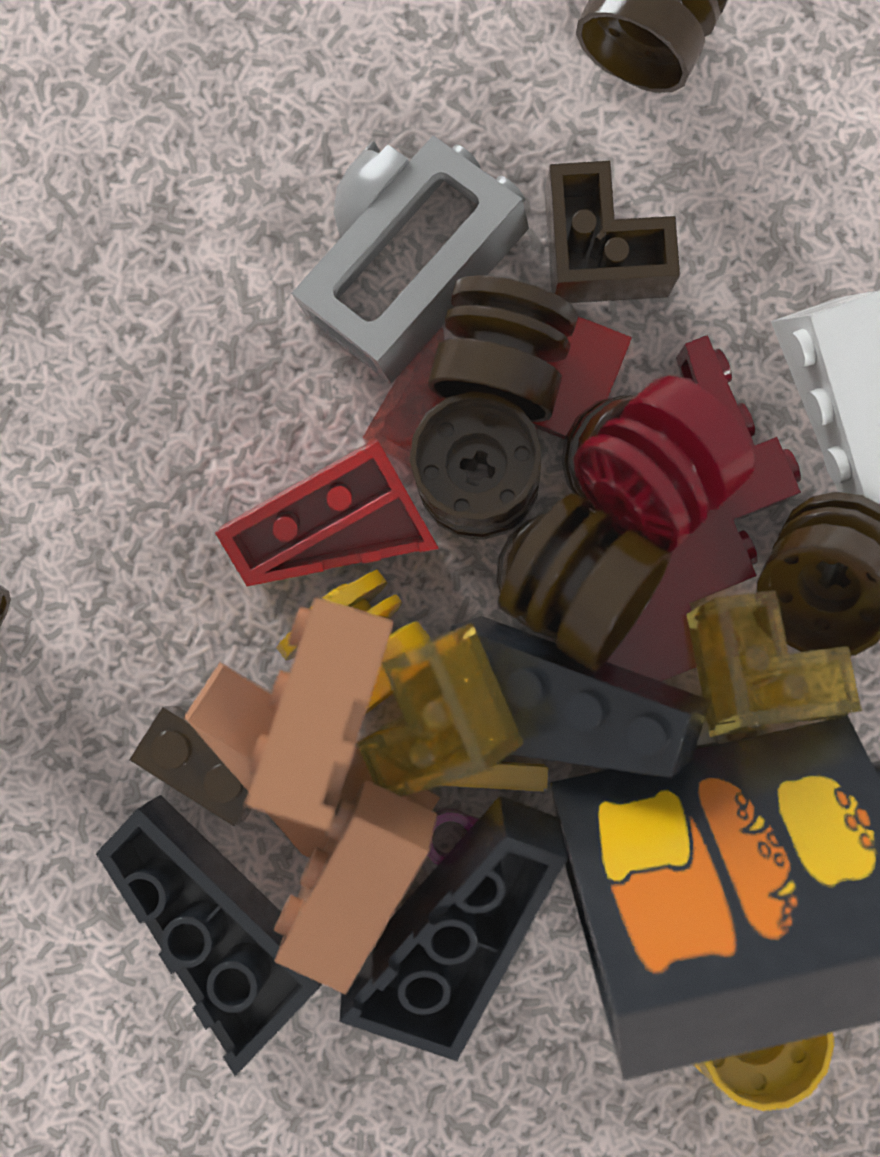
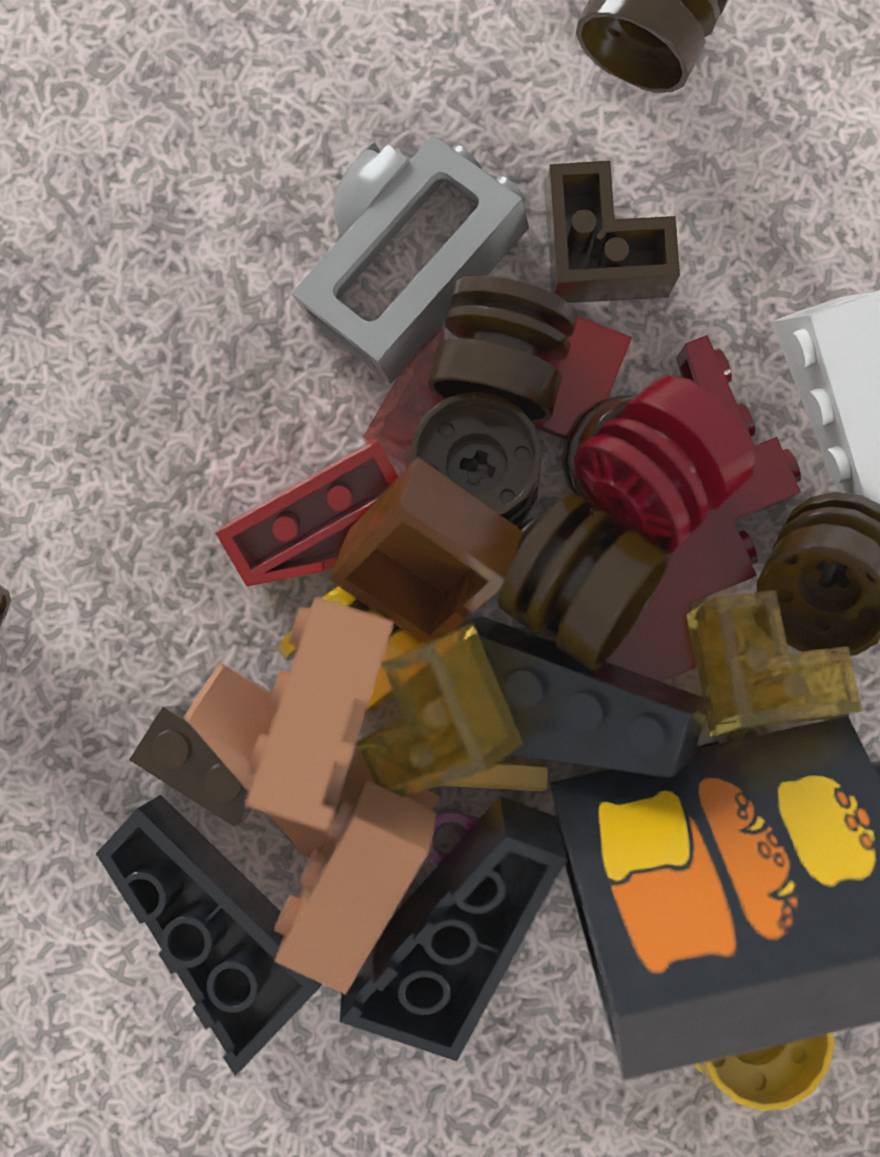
none -> reddish brown piece [328,457,522,649]

